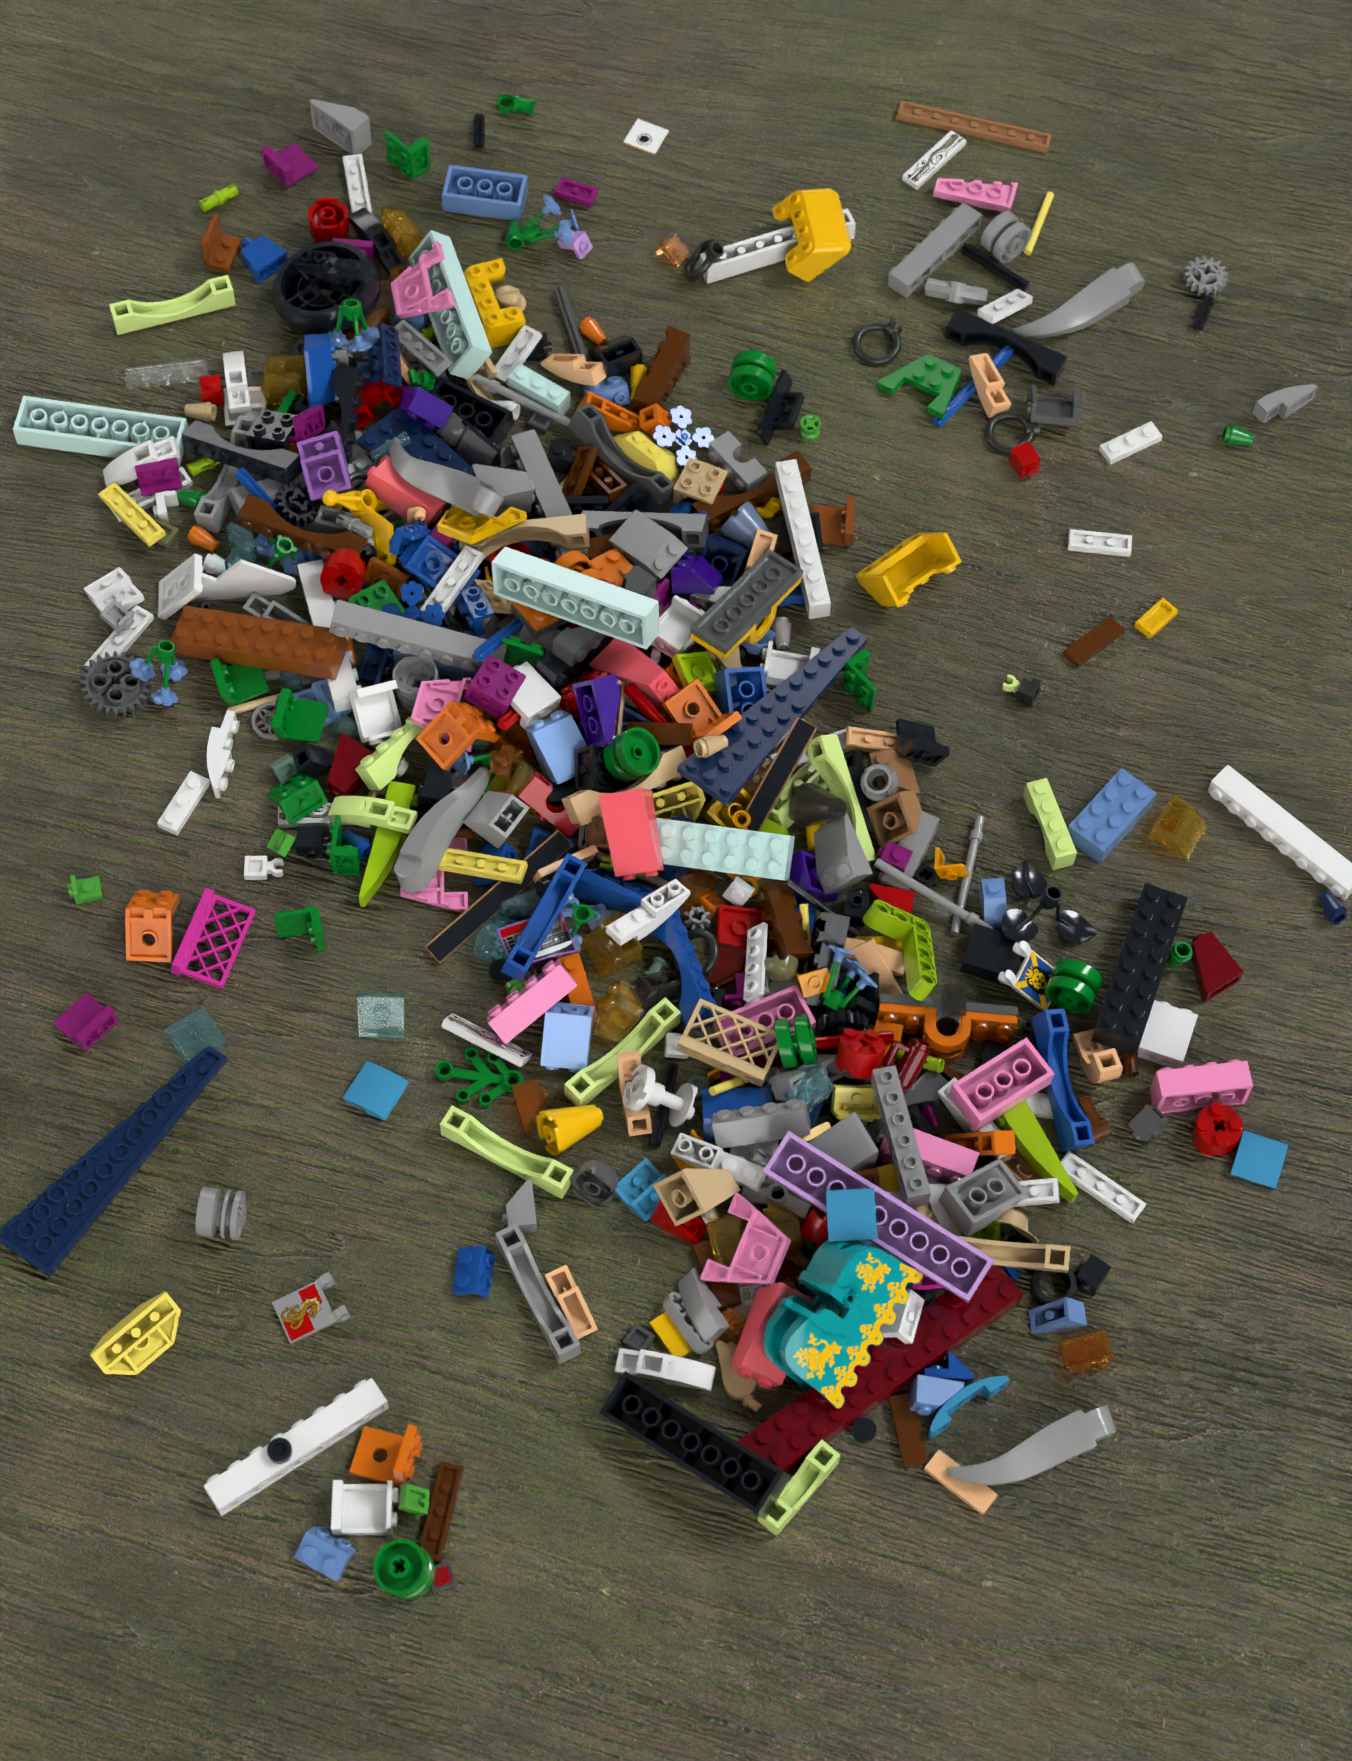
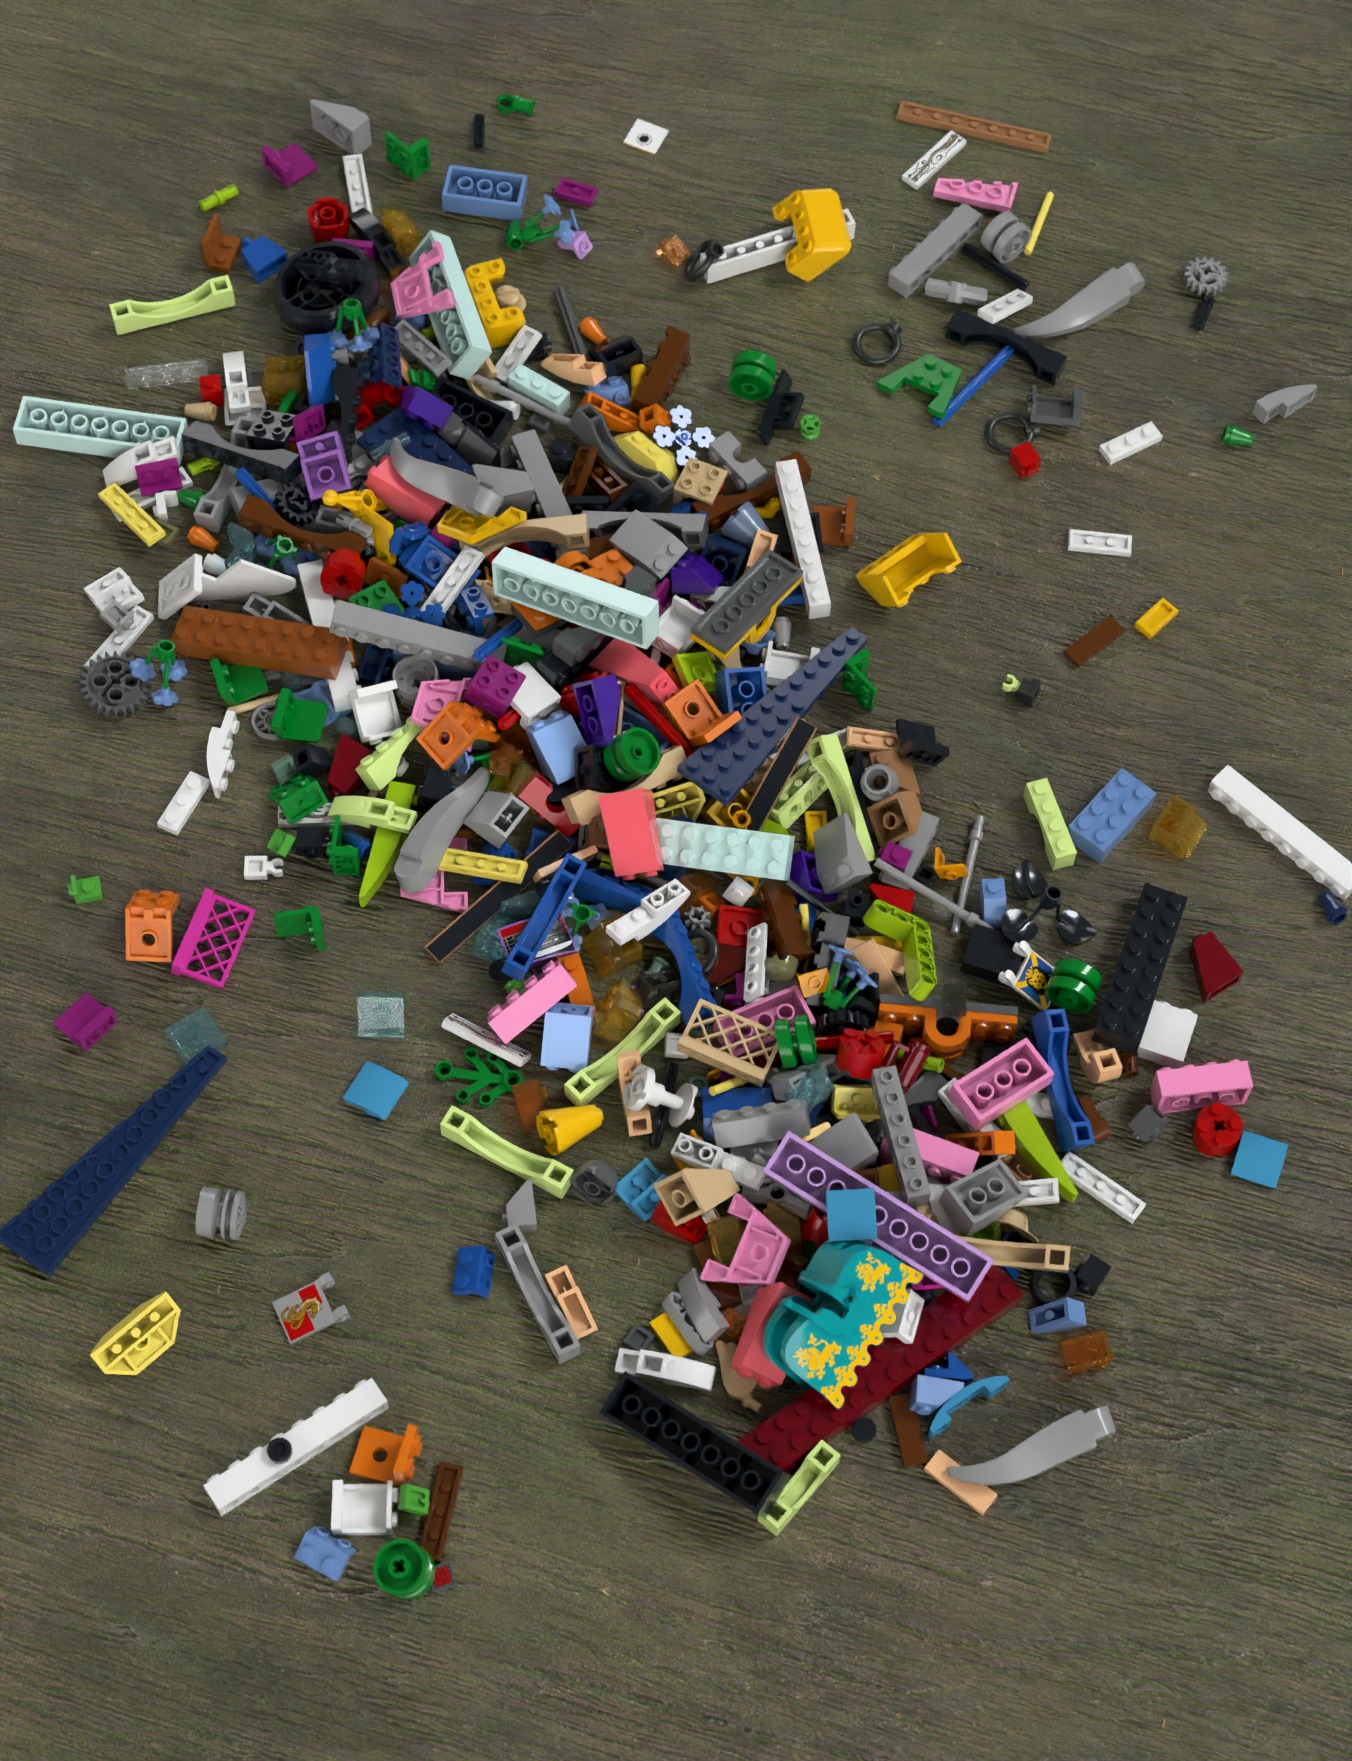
light nougat arm [407,506,426,524] -> none
reddish brown tile [627,721,693,746] -> none
tan cone [693,735,728,758] -> none
clear smoke cone [789,783,847,827] -> none
light nougat slope [969,353,1011,418] -> none
green cone [1167,941,1193,968] -> none

